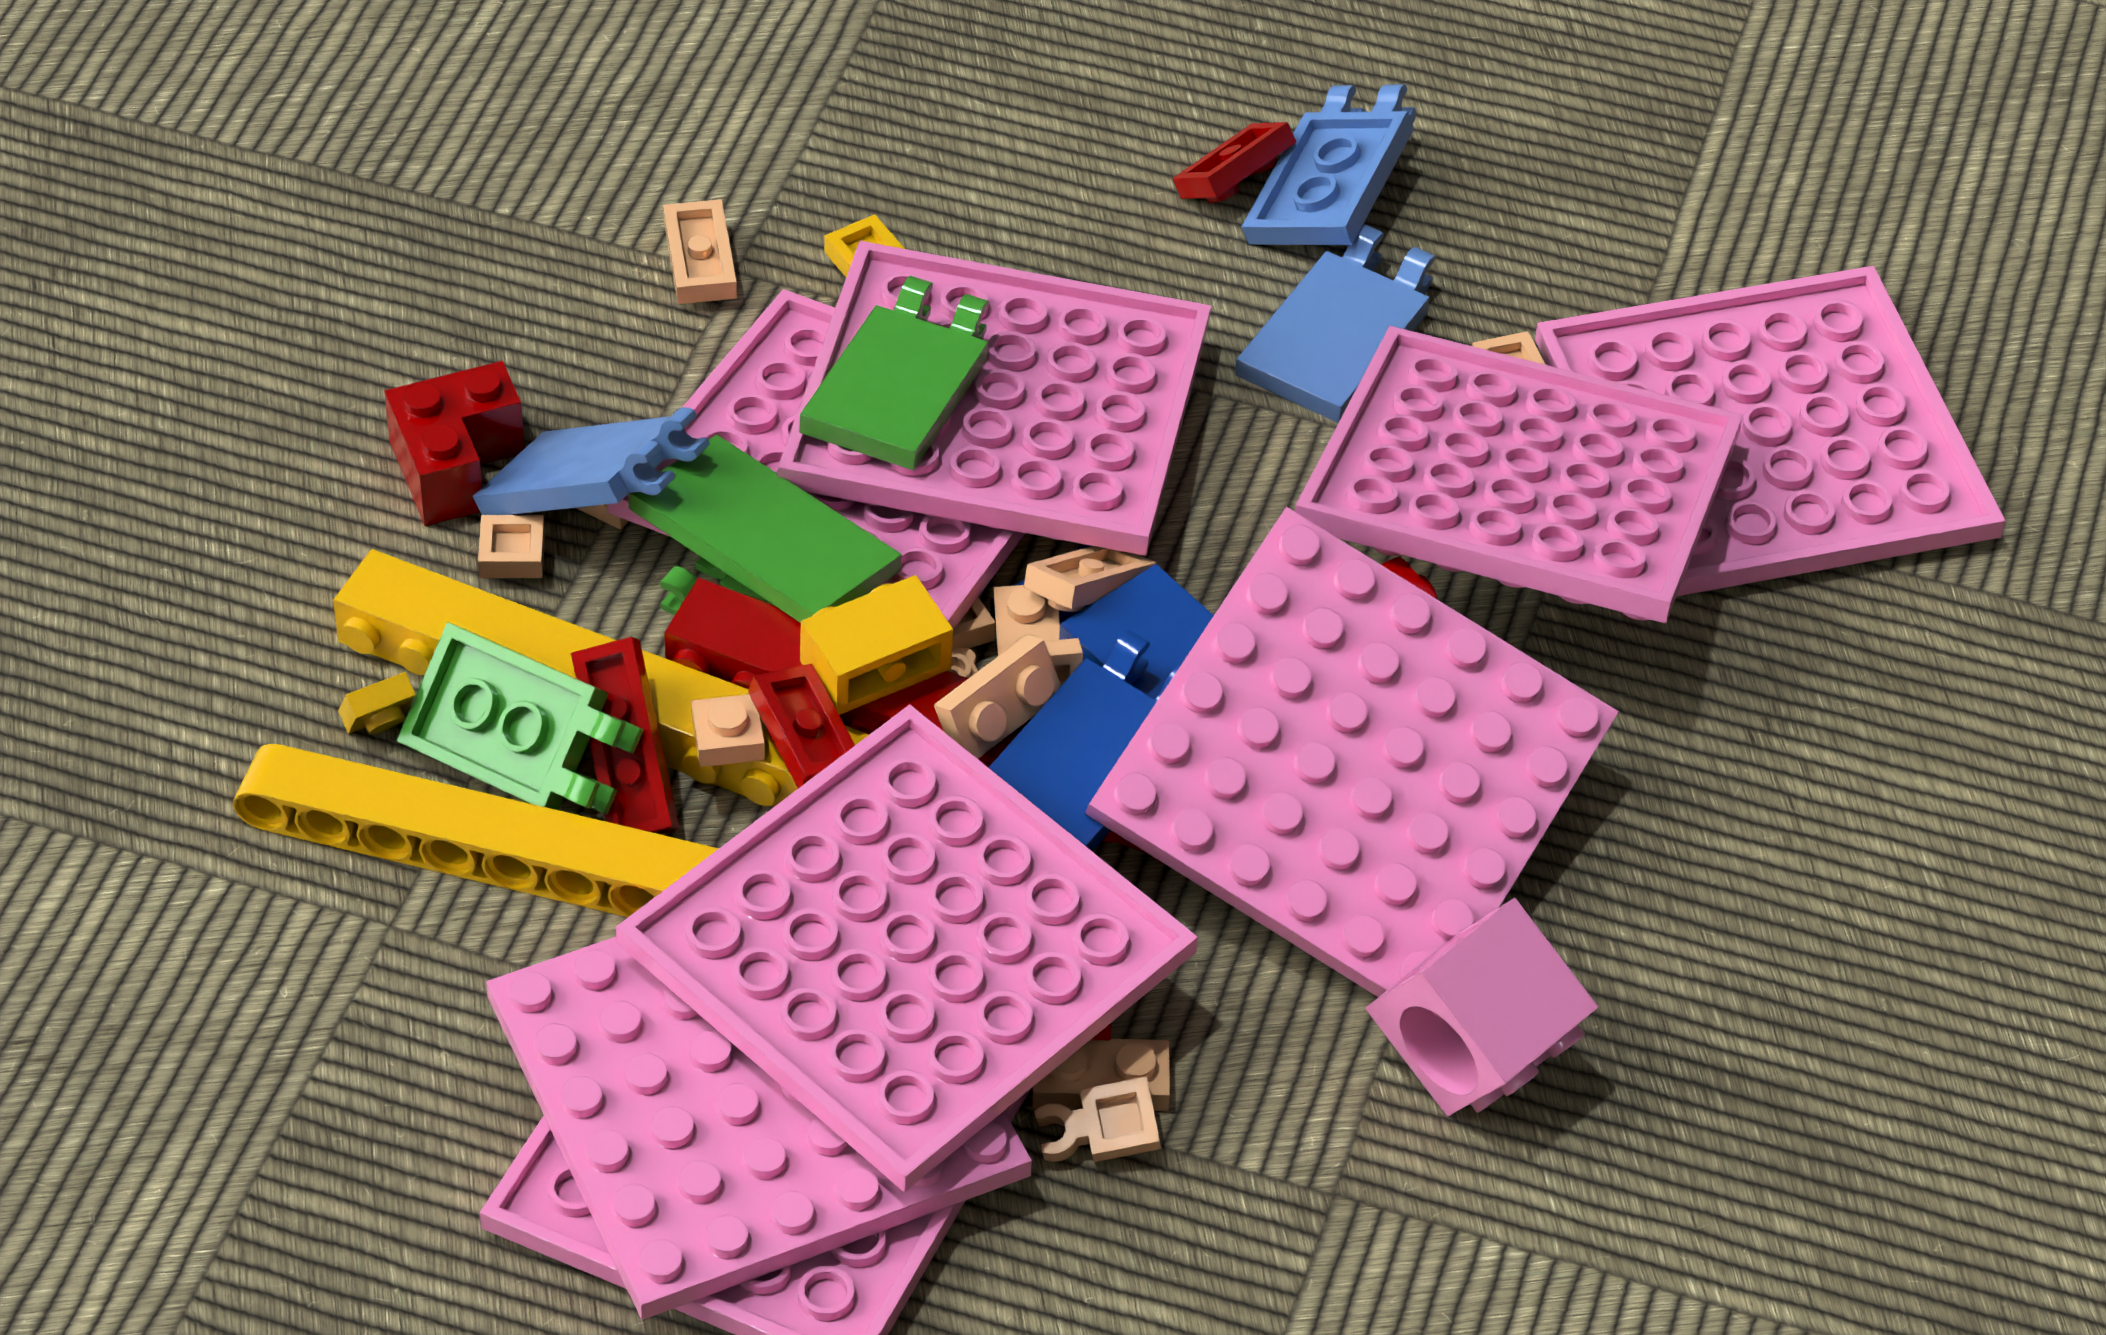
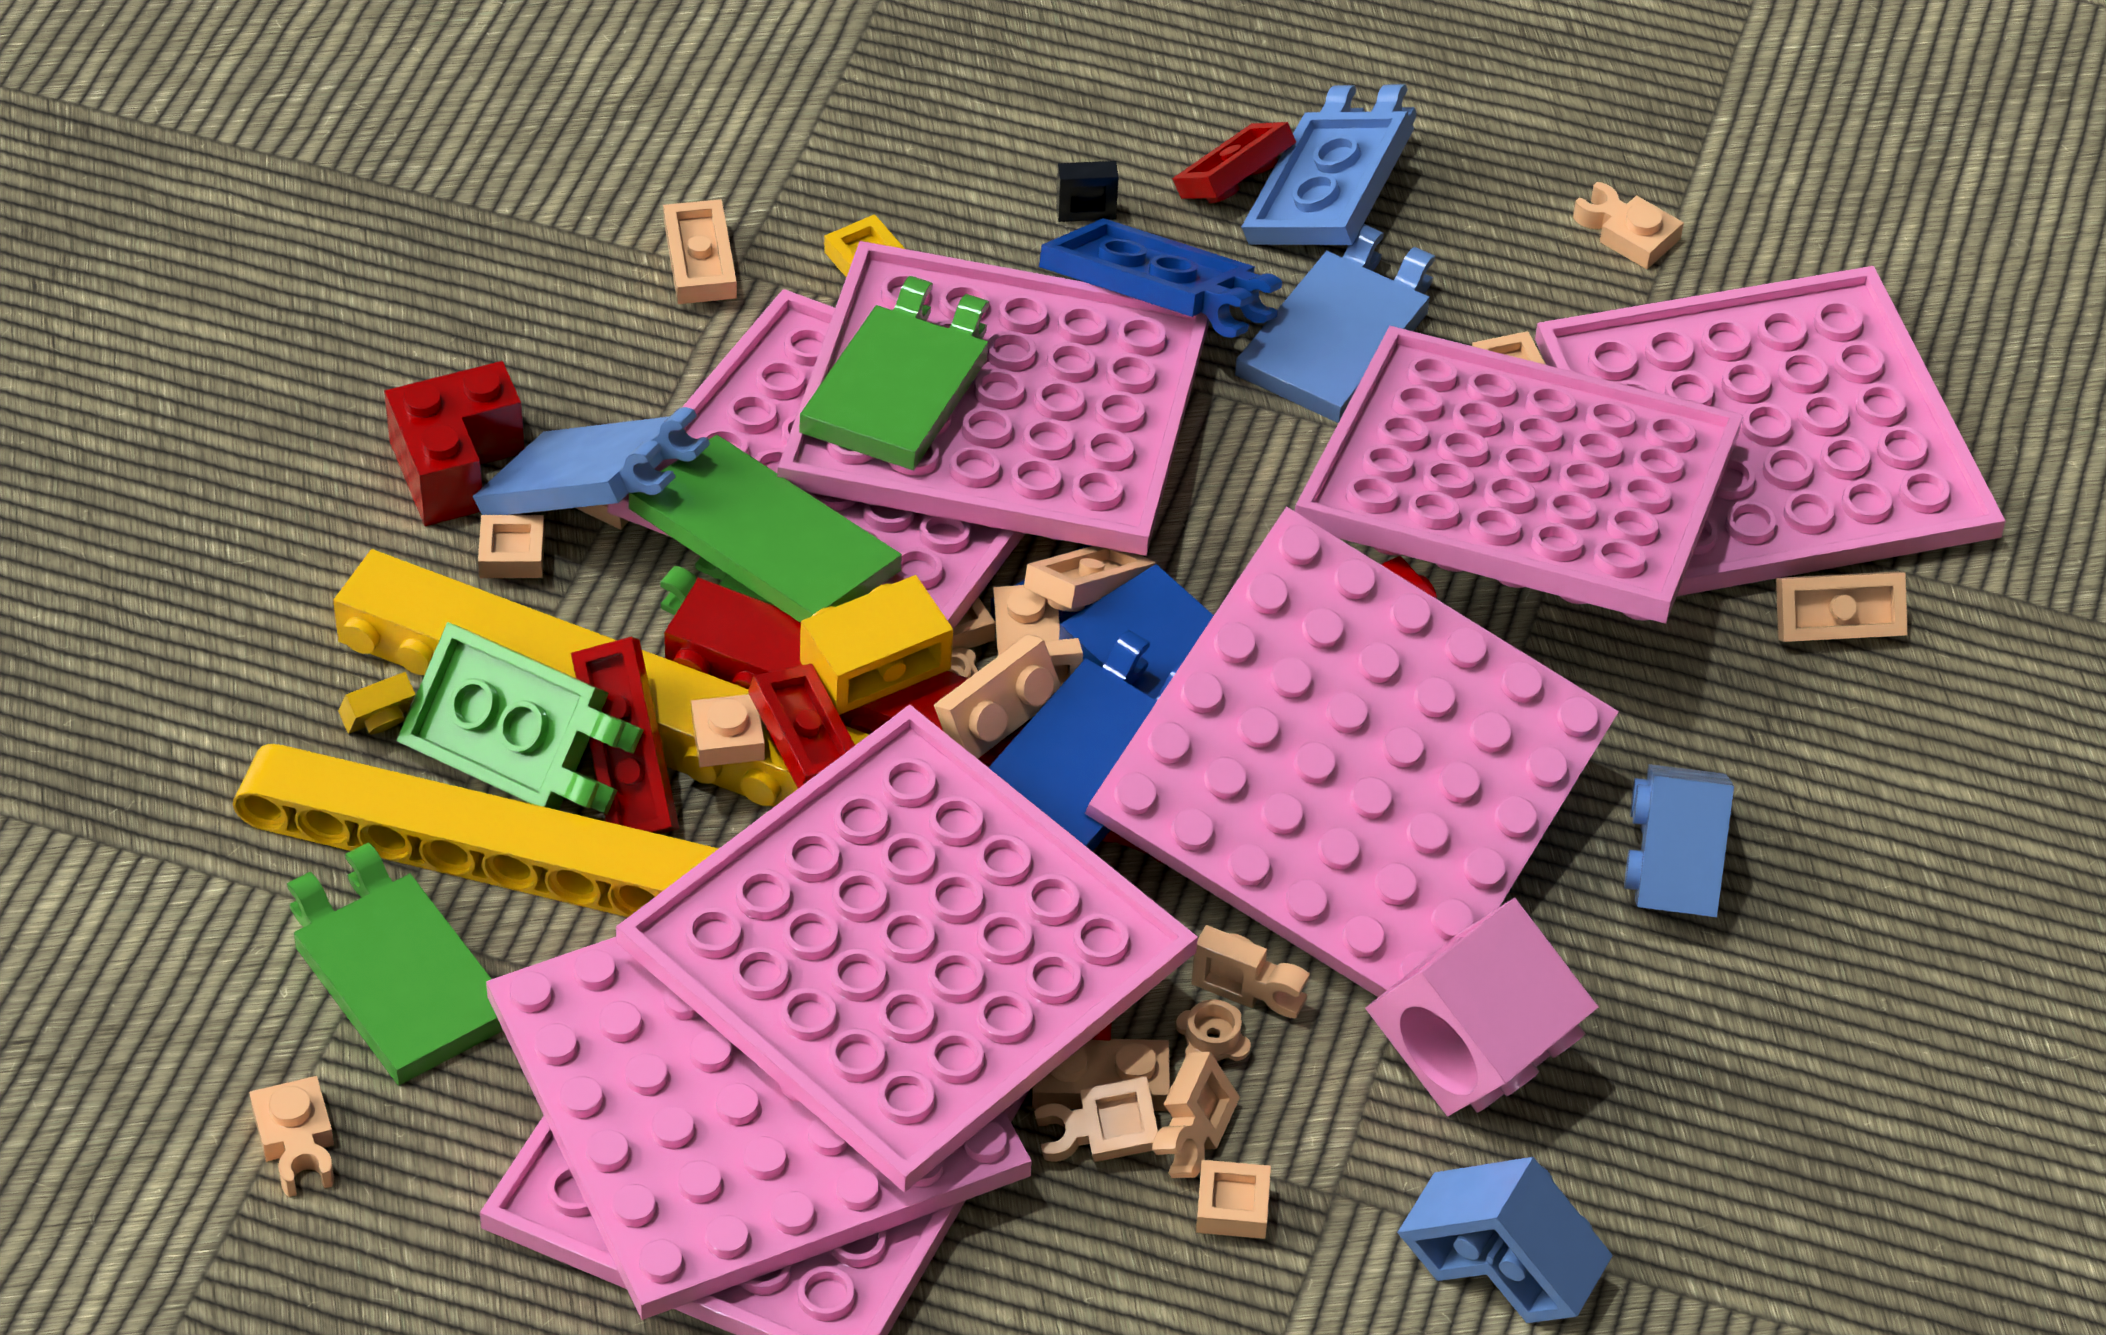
none -> light nougat plate [249,1076,334,1197]
none -> bright green tile [287,842,503,1086]
none -> blue tile [1039,218,1282,338]
none -> black plate [1056,161,1119,222]
none -> light nougat plate [1152,1052,1240,1178]
none -> light nougat plate [1176,999,1251,1061]
none -> light nougat plate [1192,925,1310,1018]
none -> light nougat plate [1196,1160,1271,1239]
none -> medium blue brick [1397,1157,1613,1323]
none -> light nougat plate [1573,182,1684,269]
none -> medium blue brick [1624,764,1734,917]
none -> light nougat plate [1776,572,1908,642]

